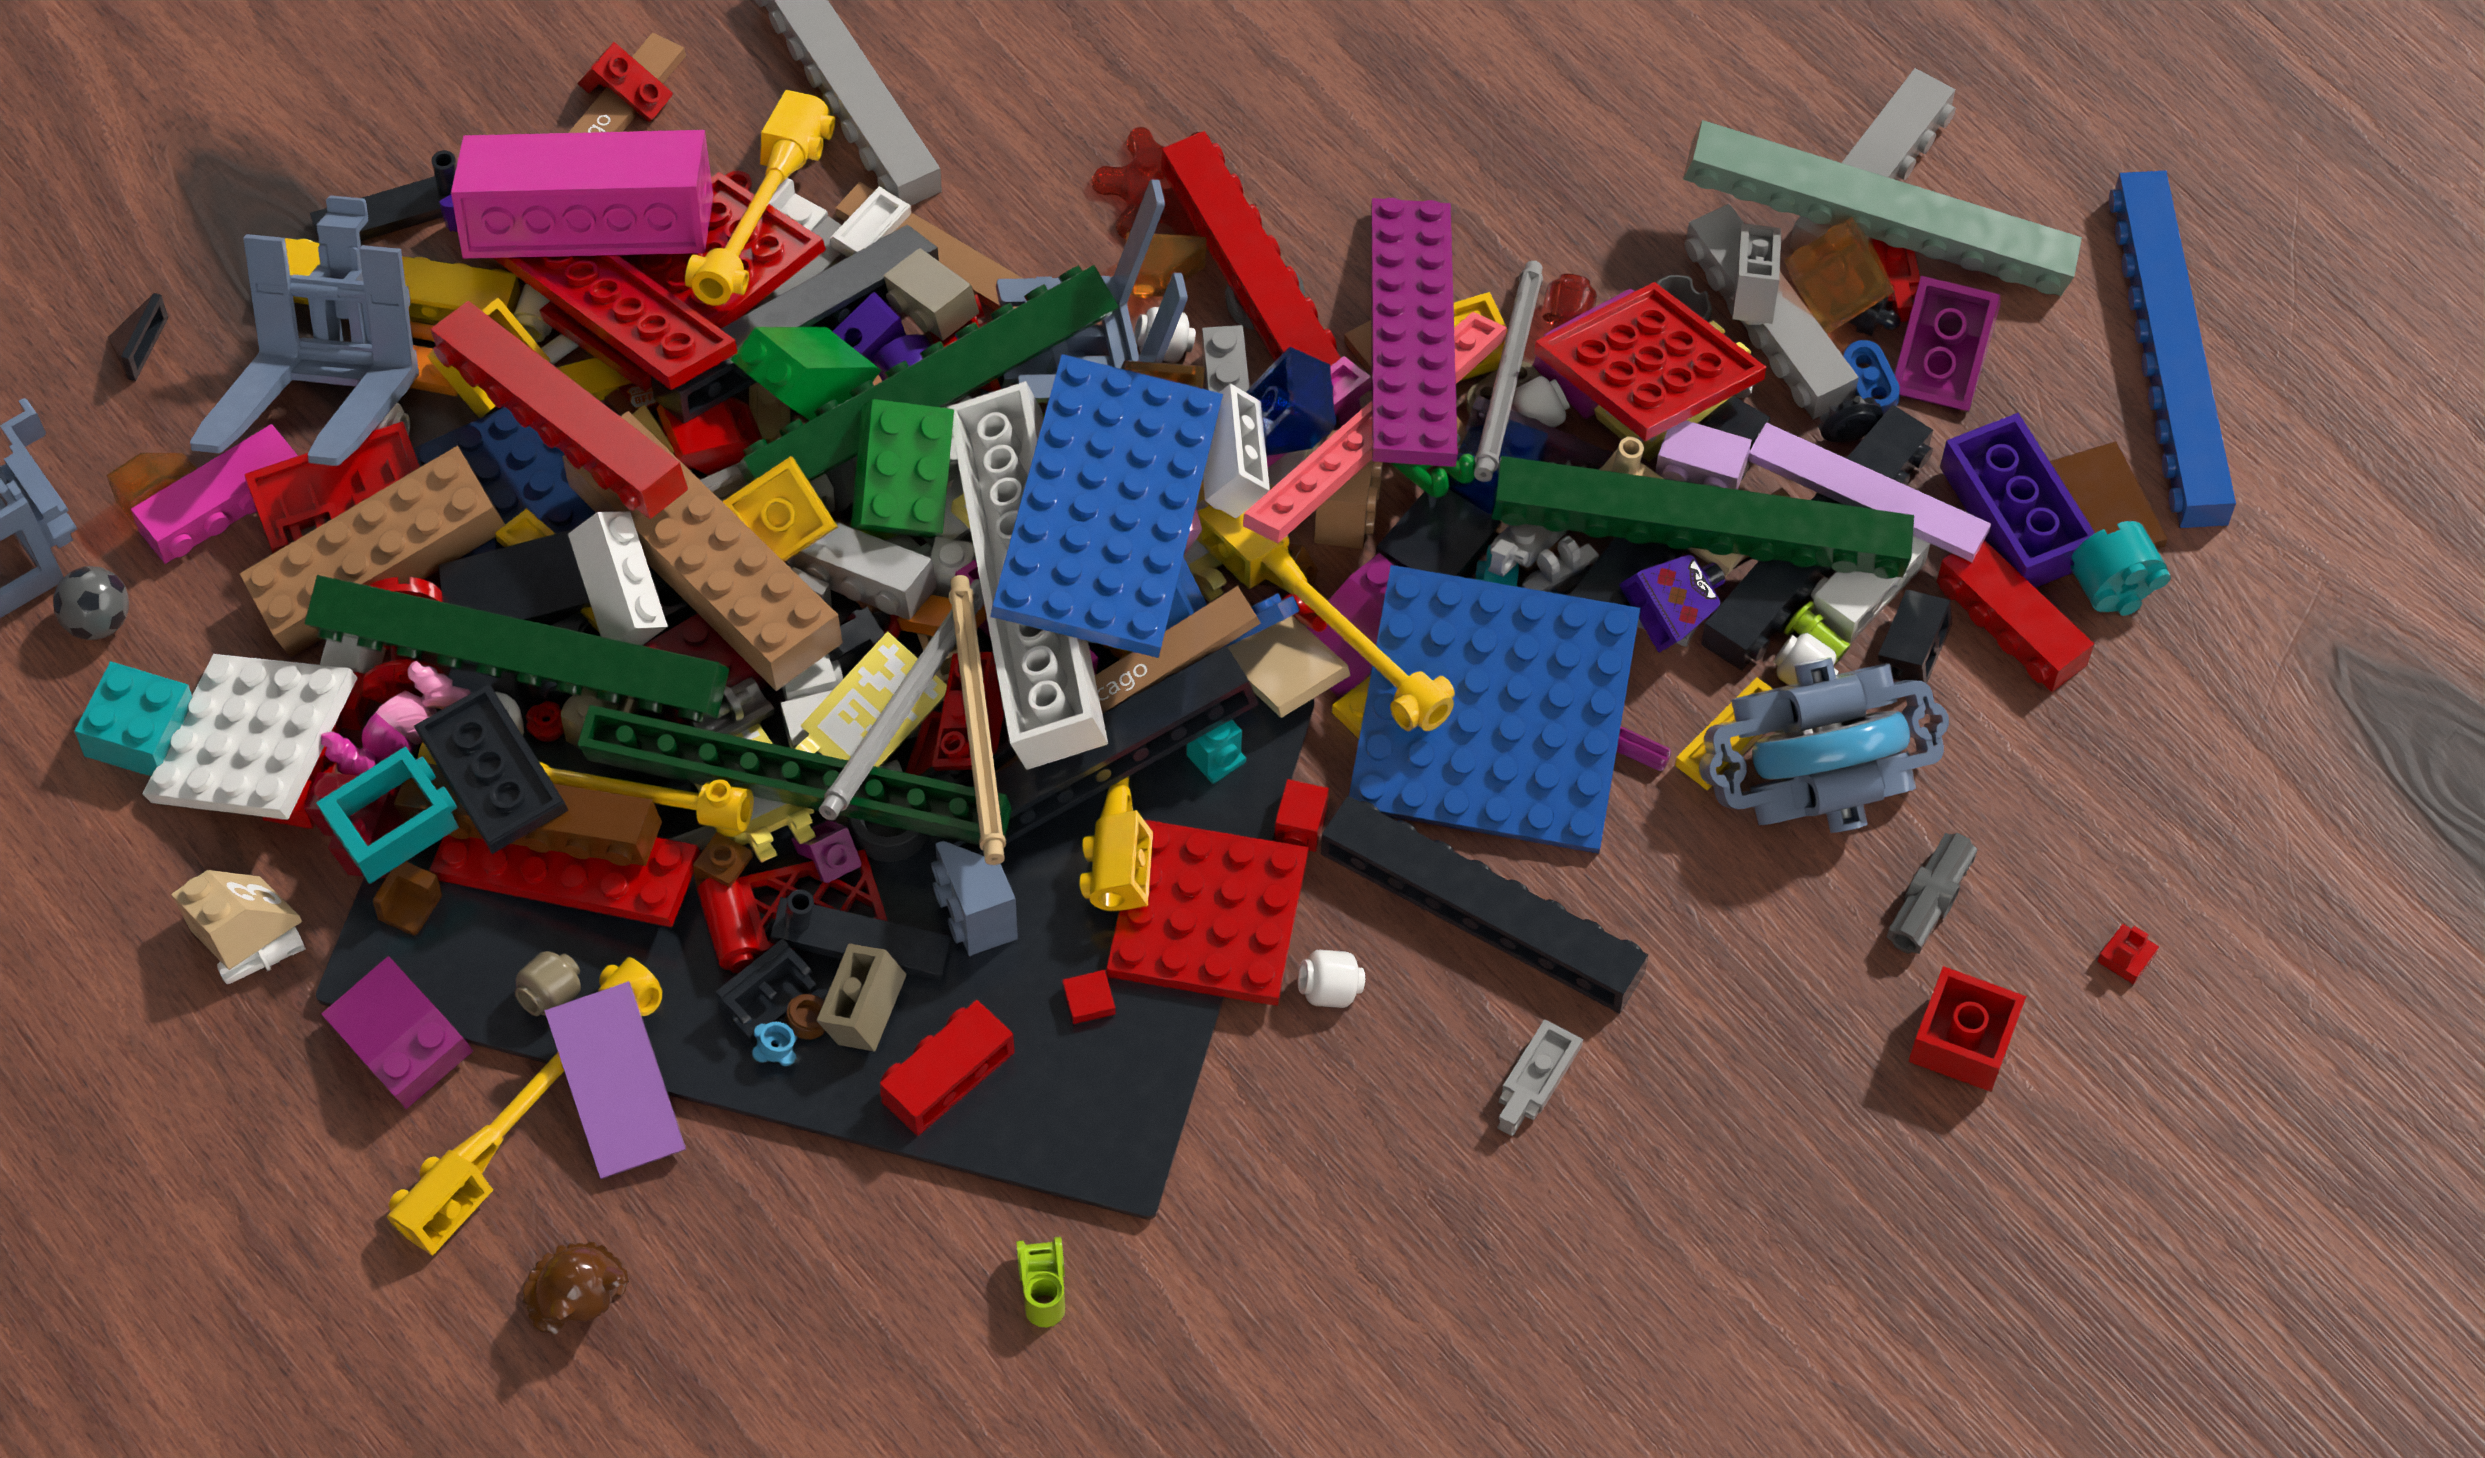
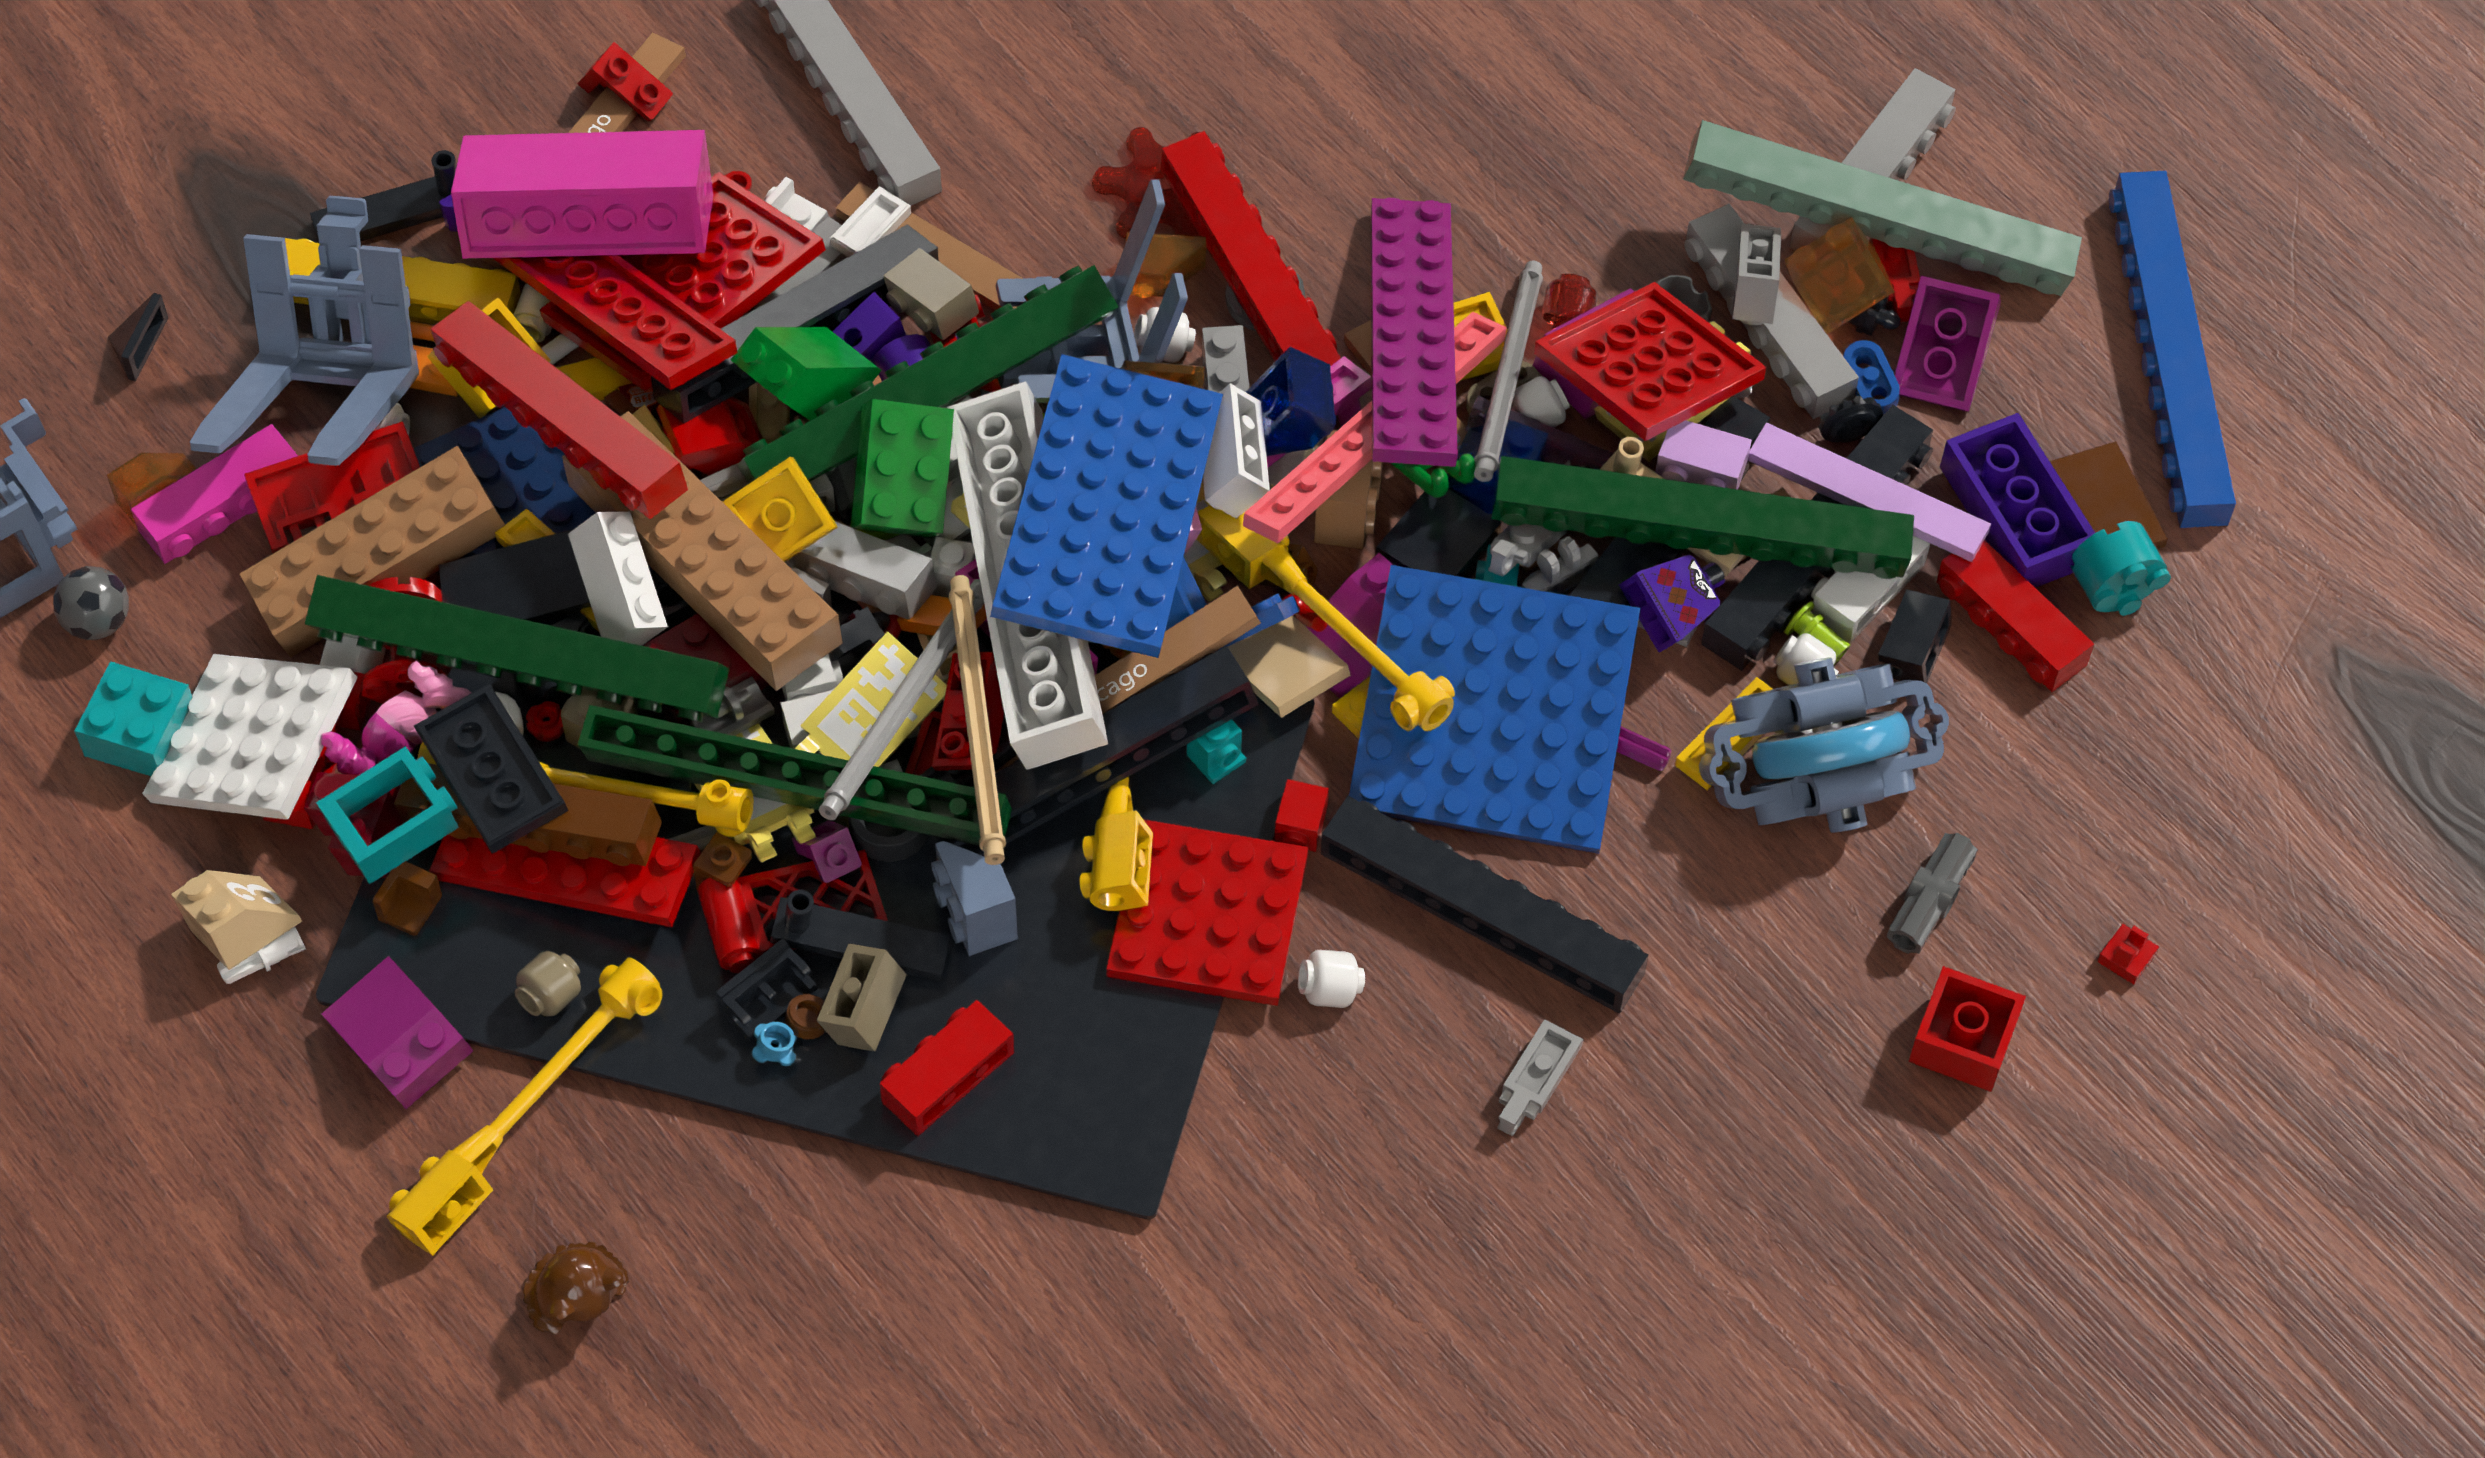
medium lavender tile [544,981,686,1179] -> none
yellow bar [685,90,835,305] -> none
lime piece [1016,1237,1065,1328] -> none
red tile [1062,970,1116,1024] -> none

